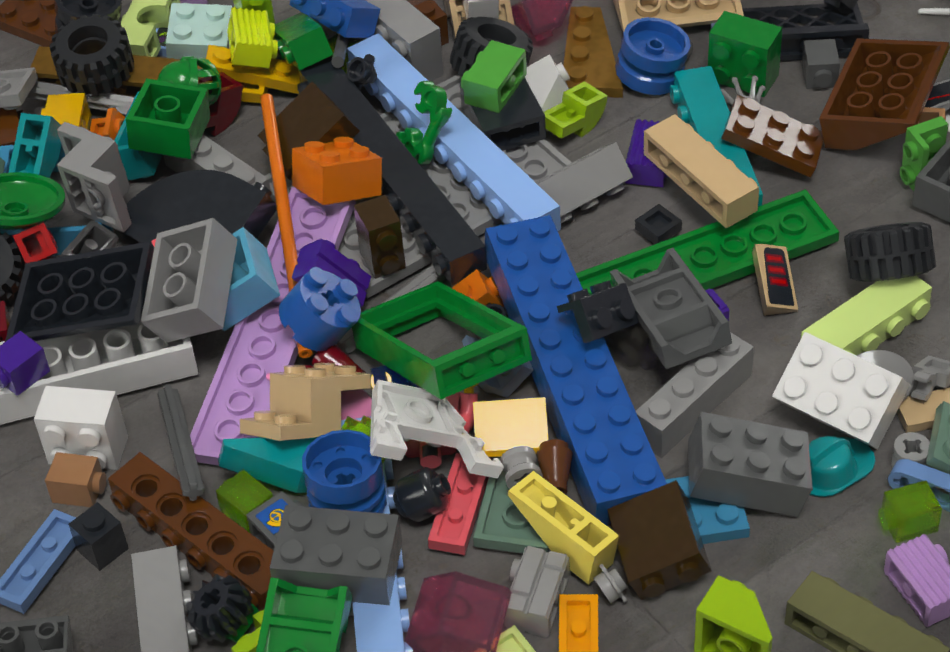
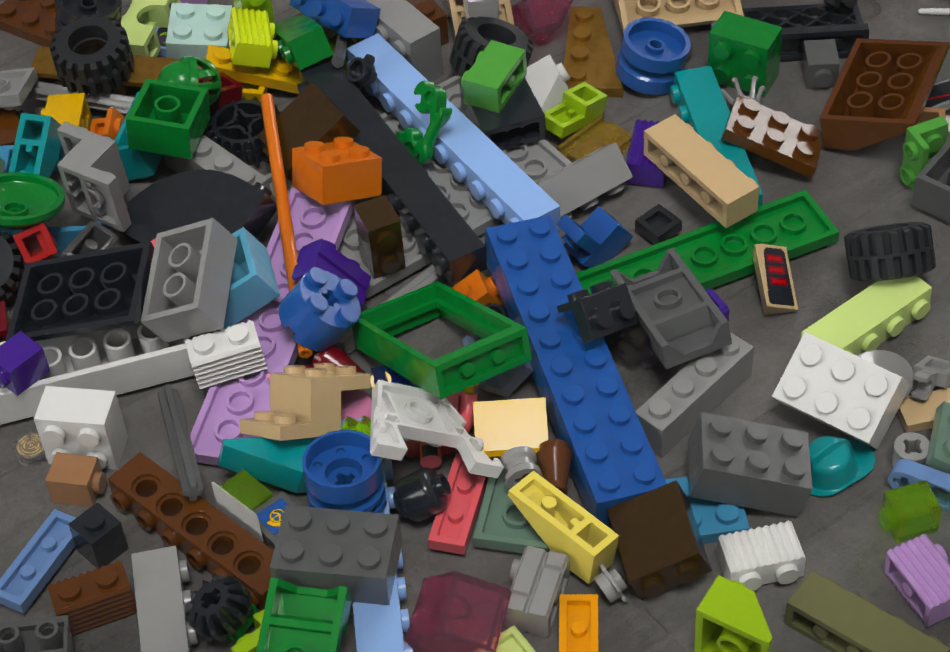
none -> tile [14,431,47,467]
none -> reddish brown brick [48,560,137,635]
none -> white brick [185,320,268,389]
none -> black gear [203,96,281,167]
none -> white sticker [211,482,264,543]
none -> clear yellow plate [557,115,632,162]
none -> blue brick [557,206,634,267]
none -> white brick [717,520,806,591]

